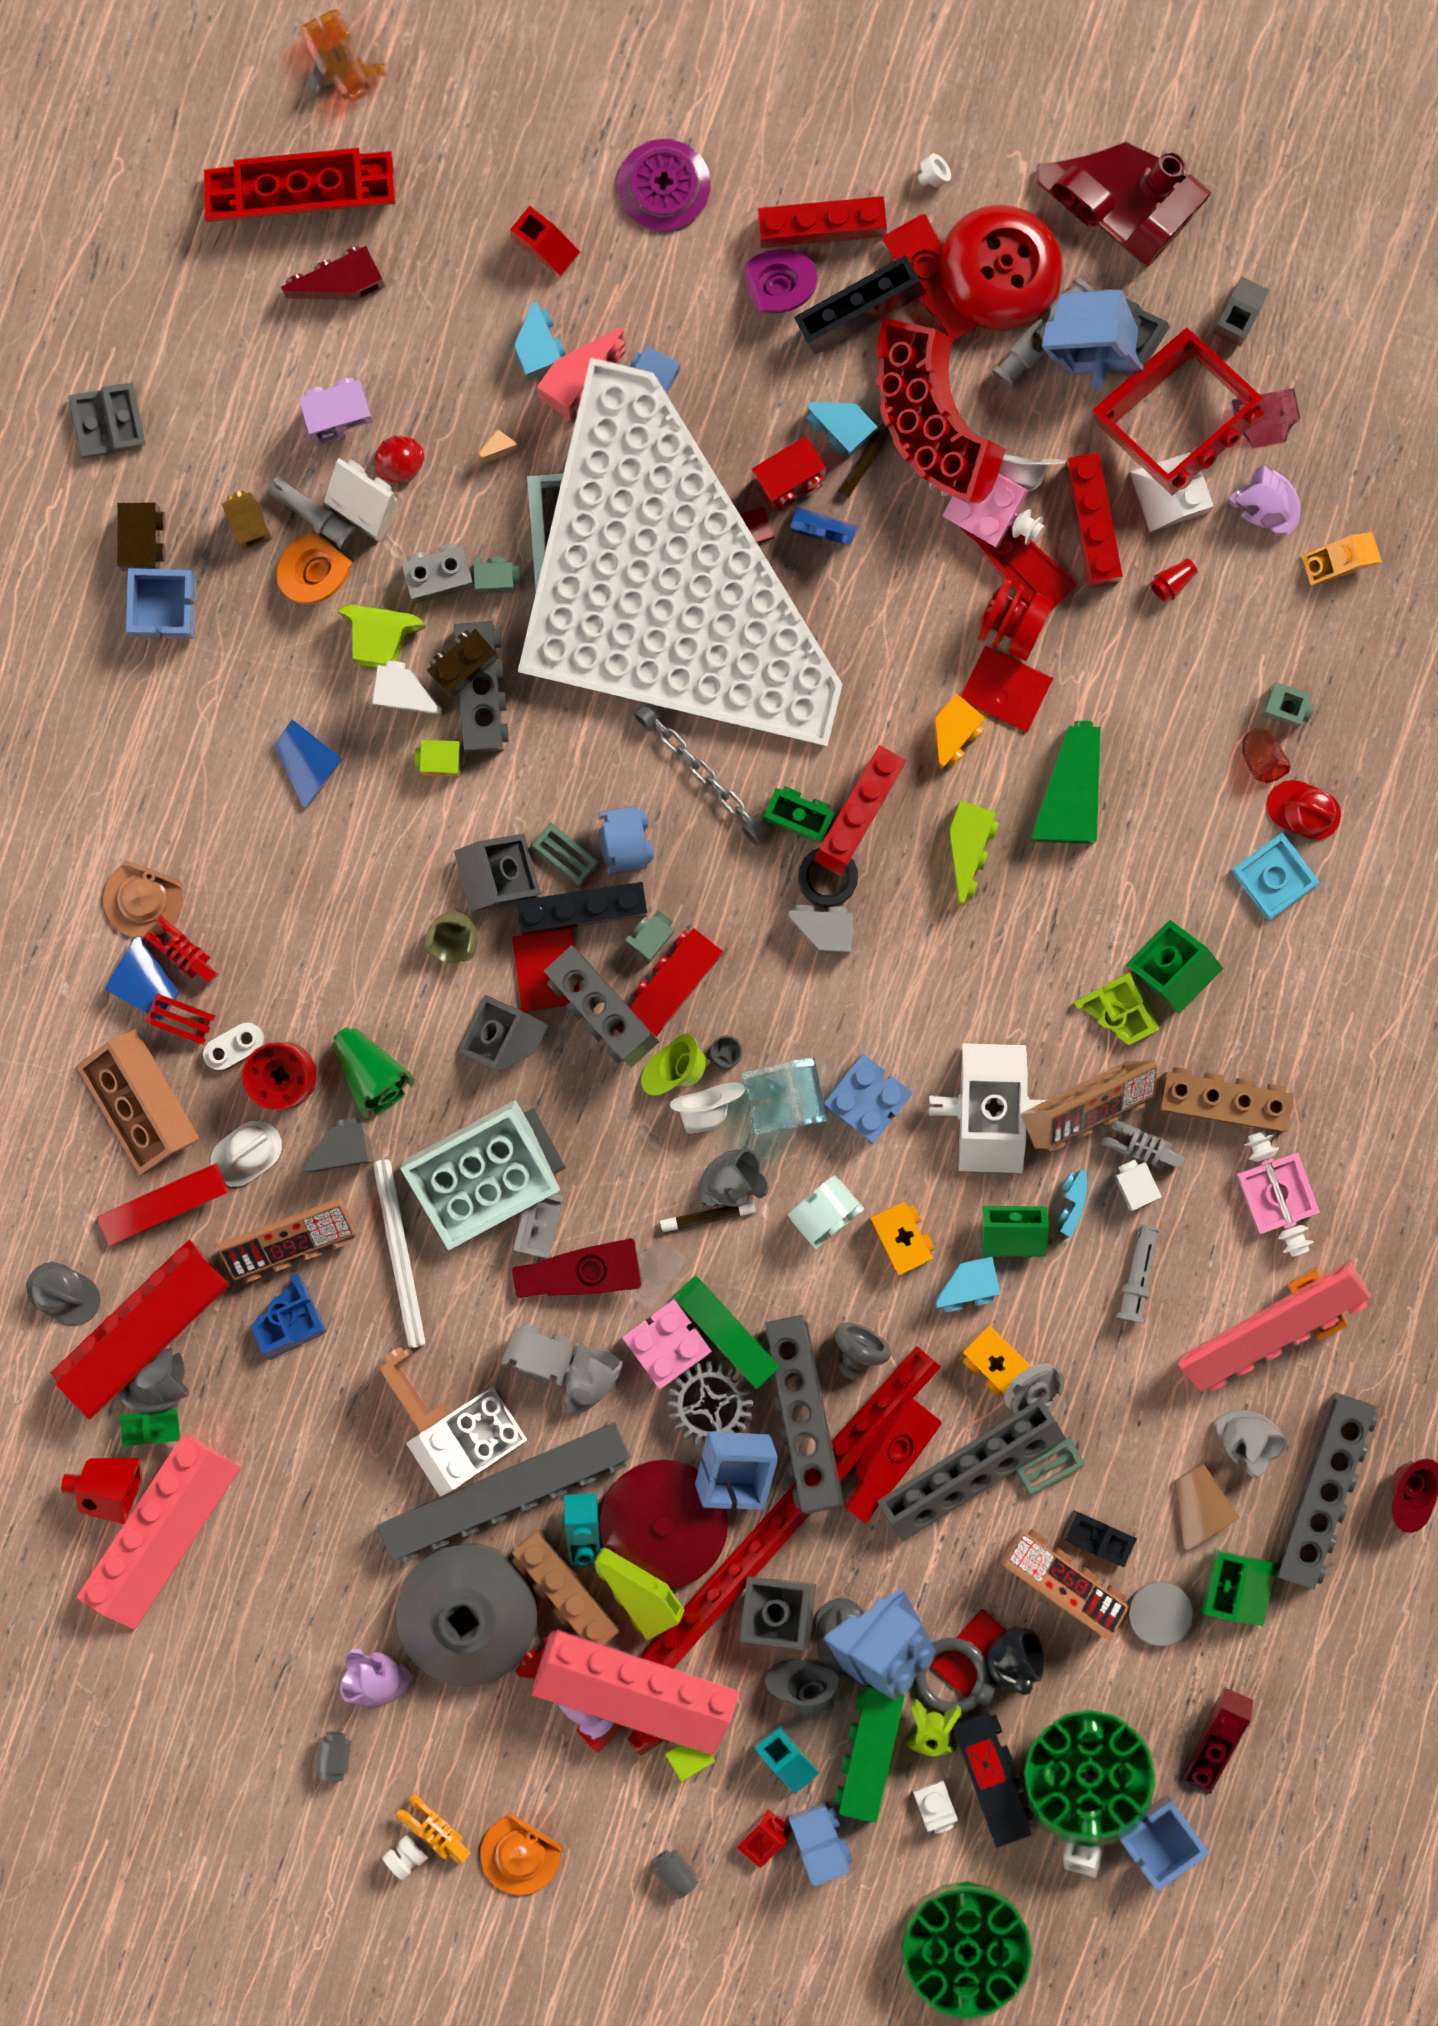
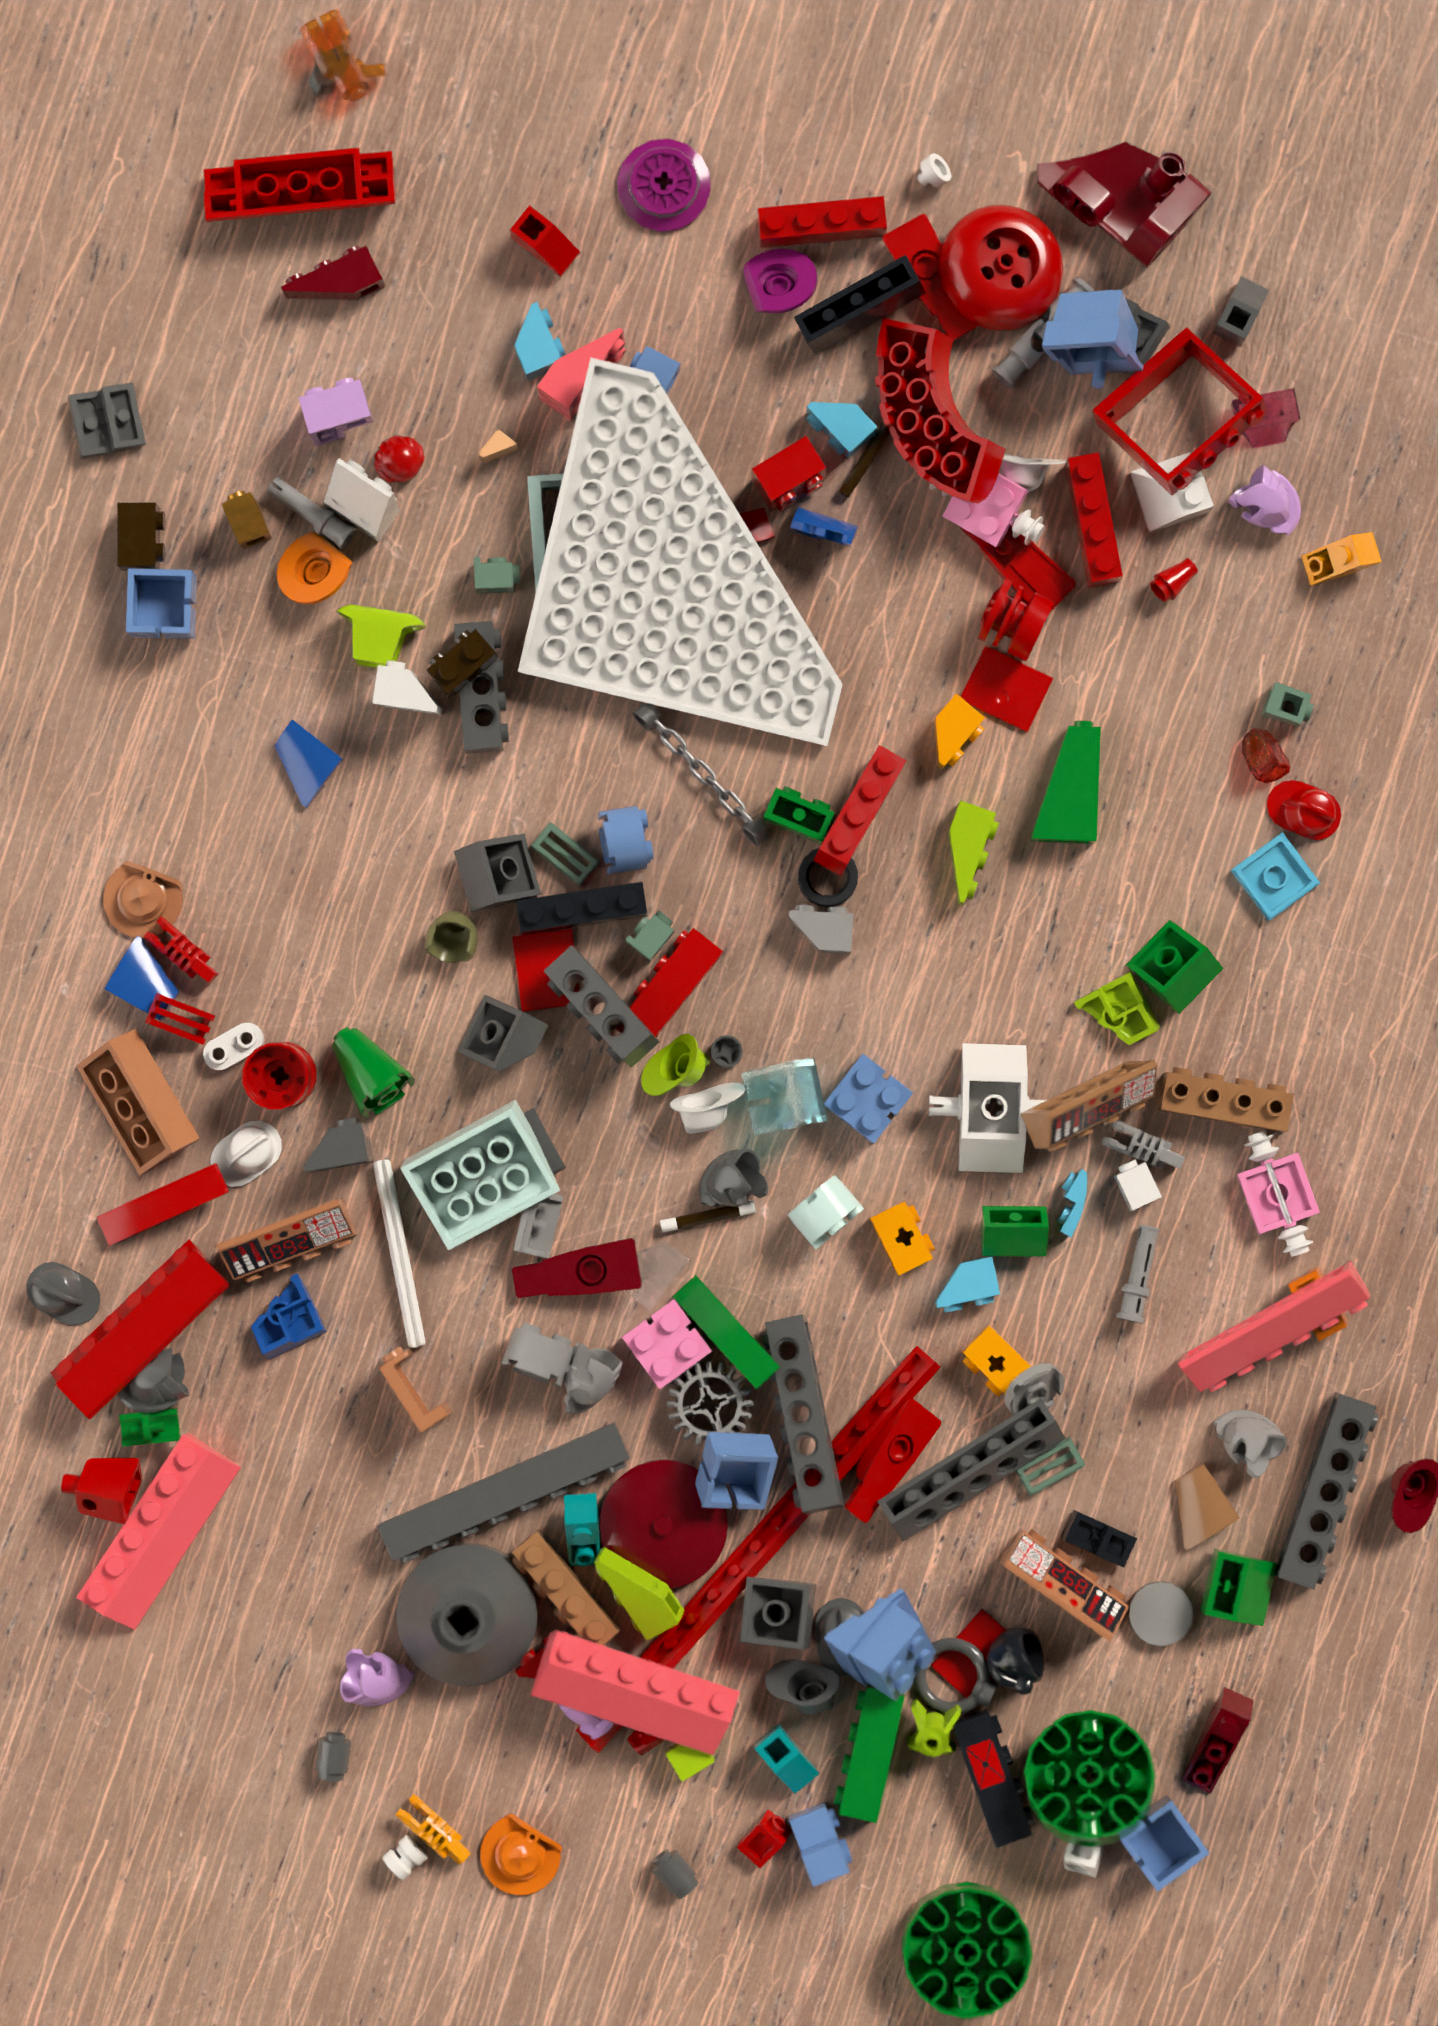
light grey brick [401,543,474,604] -> none
white slope [406,1387,527,1497] -> none
lime brick [415,740,462,777] -> none
dark grey hair [835,1322,891,1380] -> none
white bracket [913,1780,958,1834] -> none

